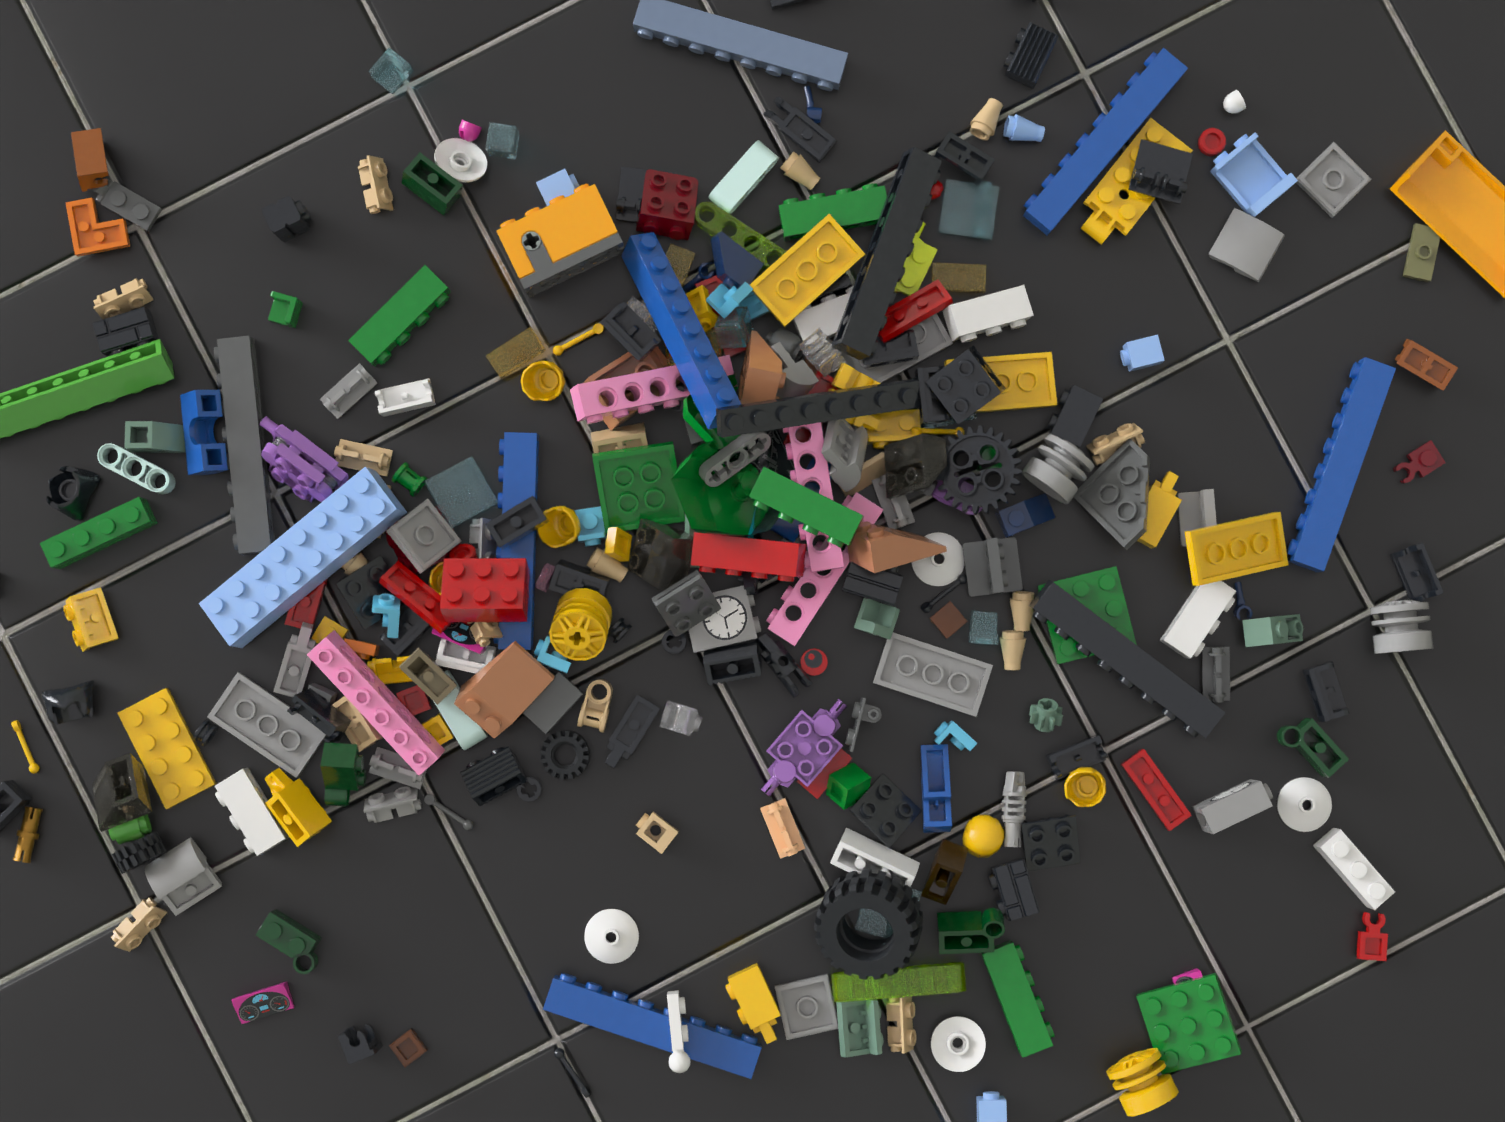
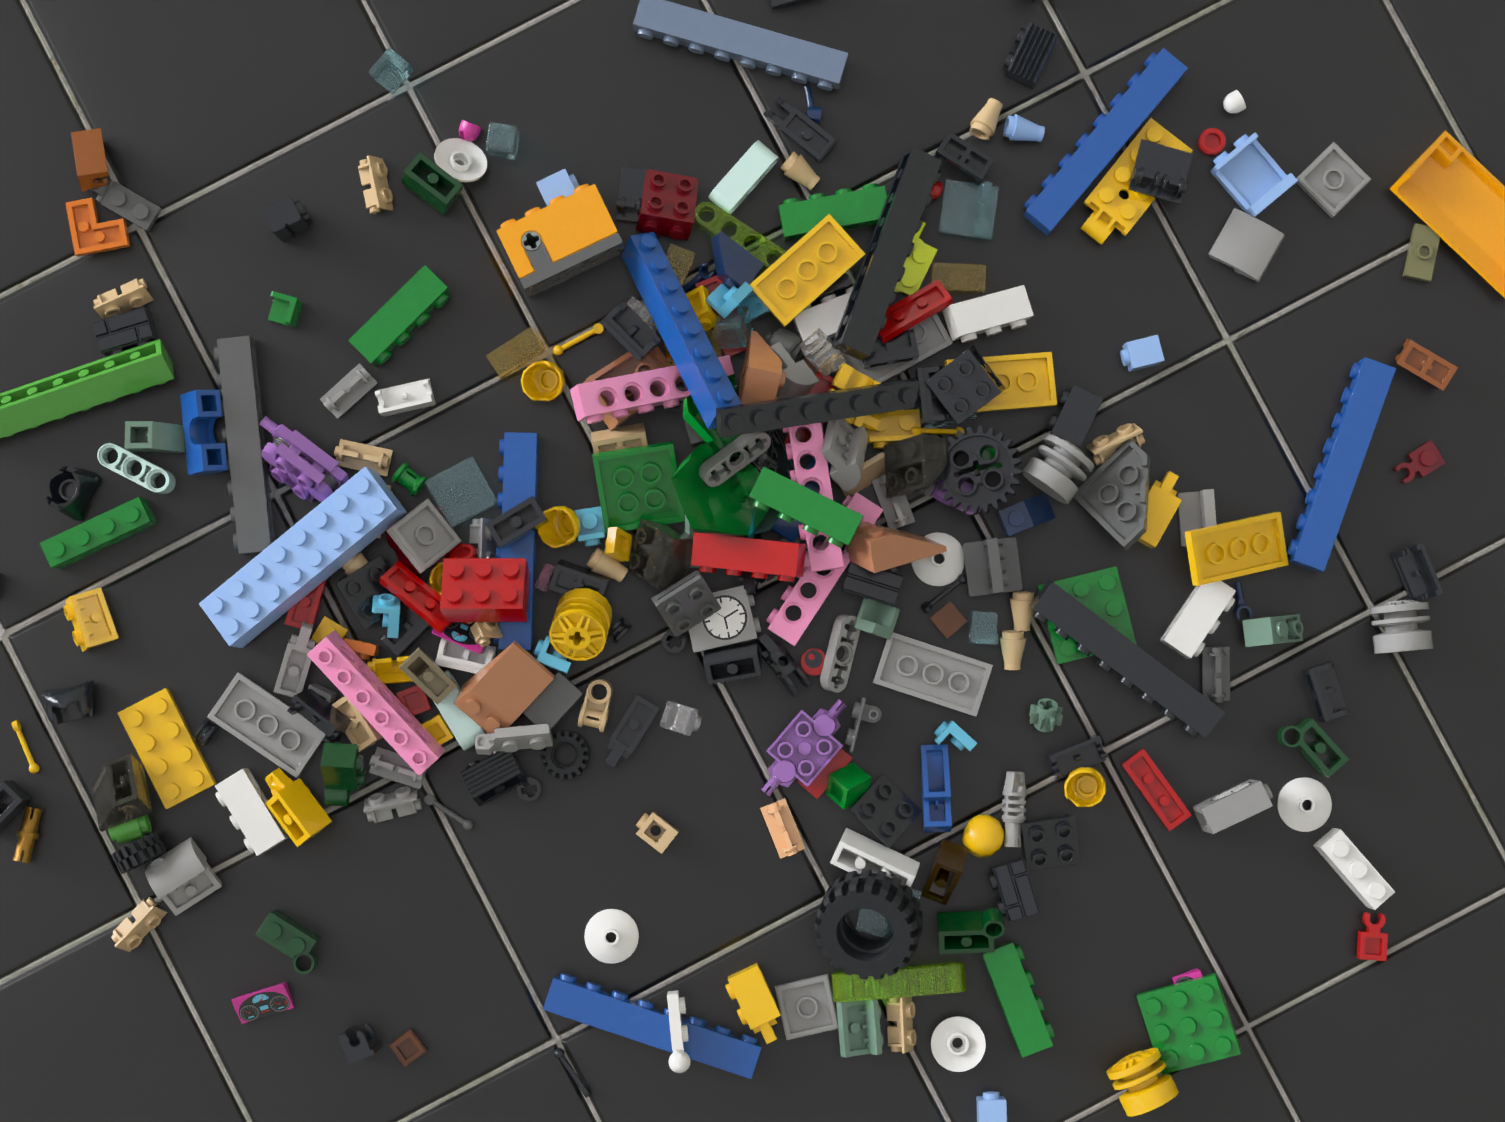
none -> light grey hinge [475,724,553,755]
none -> light grey beam [820,614,860,693]

